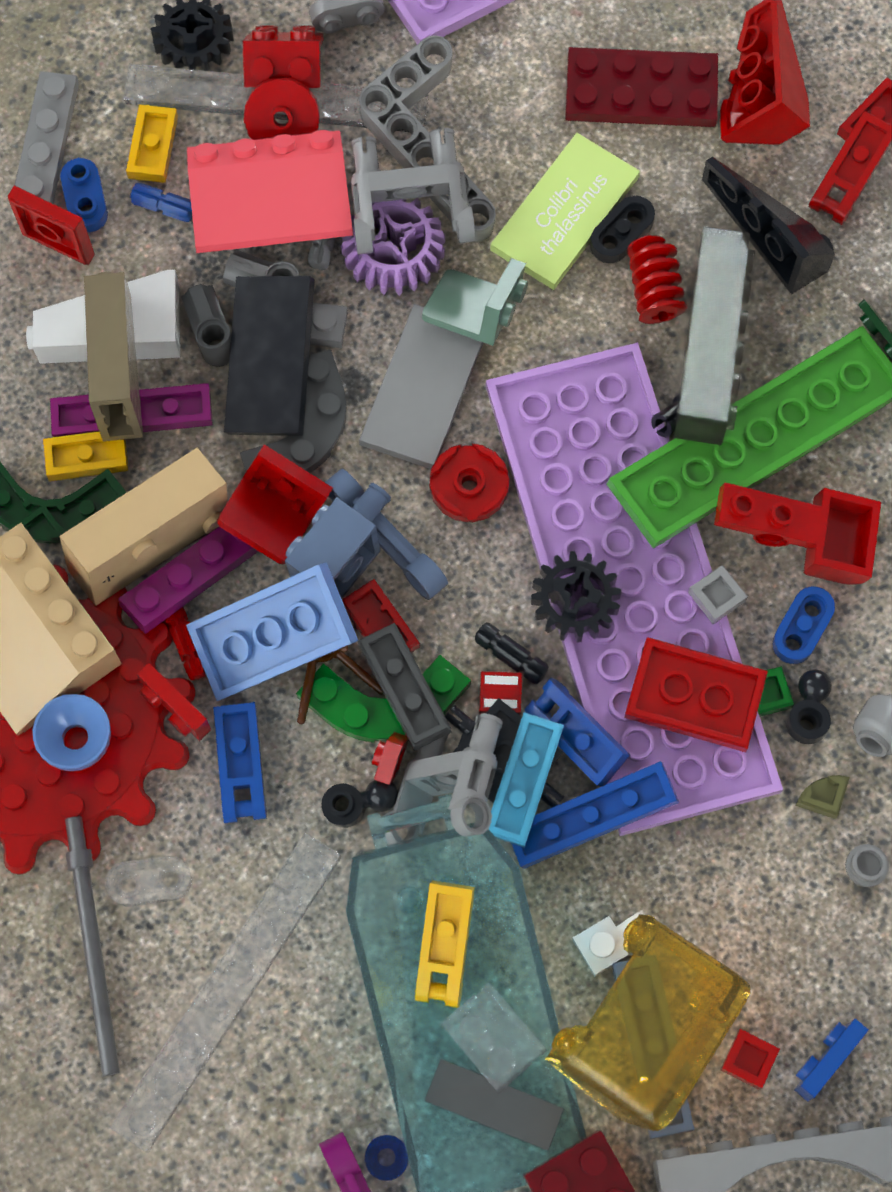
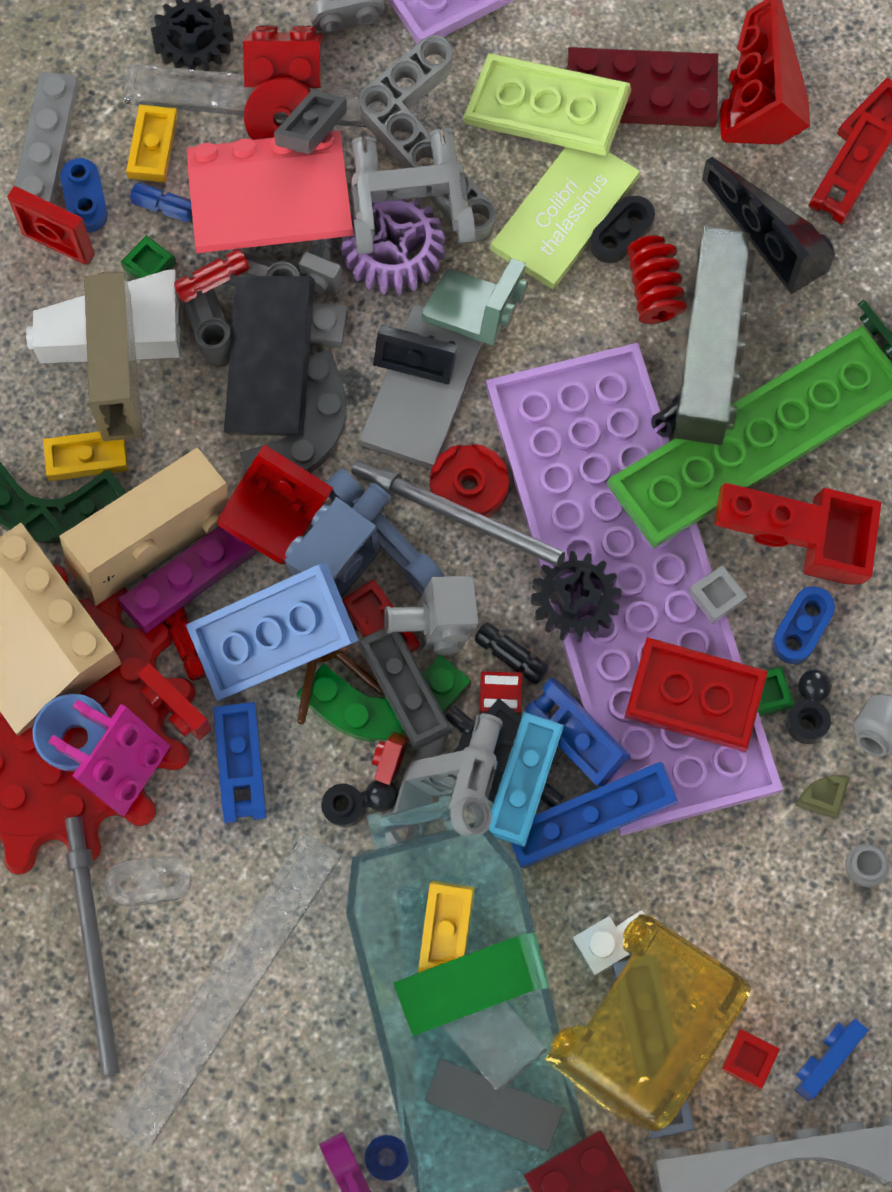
magenta plate [50,383,213,437] -> none
none -> dark pink plate [48,700,171,816]
none -> green tile [121,235,177,279]
none -> red axle [174,249,249,302]
none -> dark grey plate [274,90,347,154]
none -> light grey plate [299,251,343,296]
none -> flat silver bar [351,460,566,567]
none -> black plate [373,325,458,385]
none -> light grey brick [384,575,478,655]
none -> green sticker [393,931,549,1036]
none -> yellowish green tile [463,53,631,156]

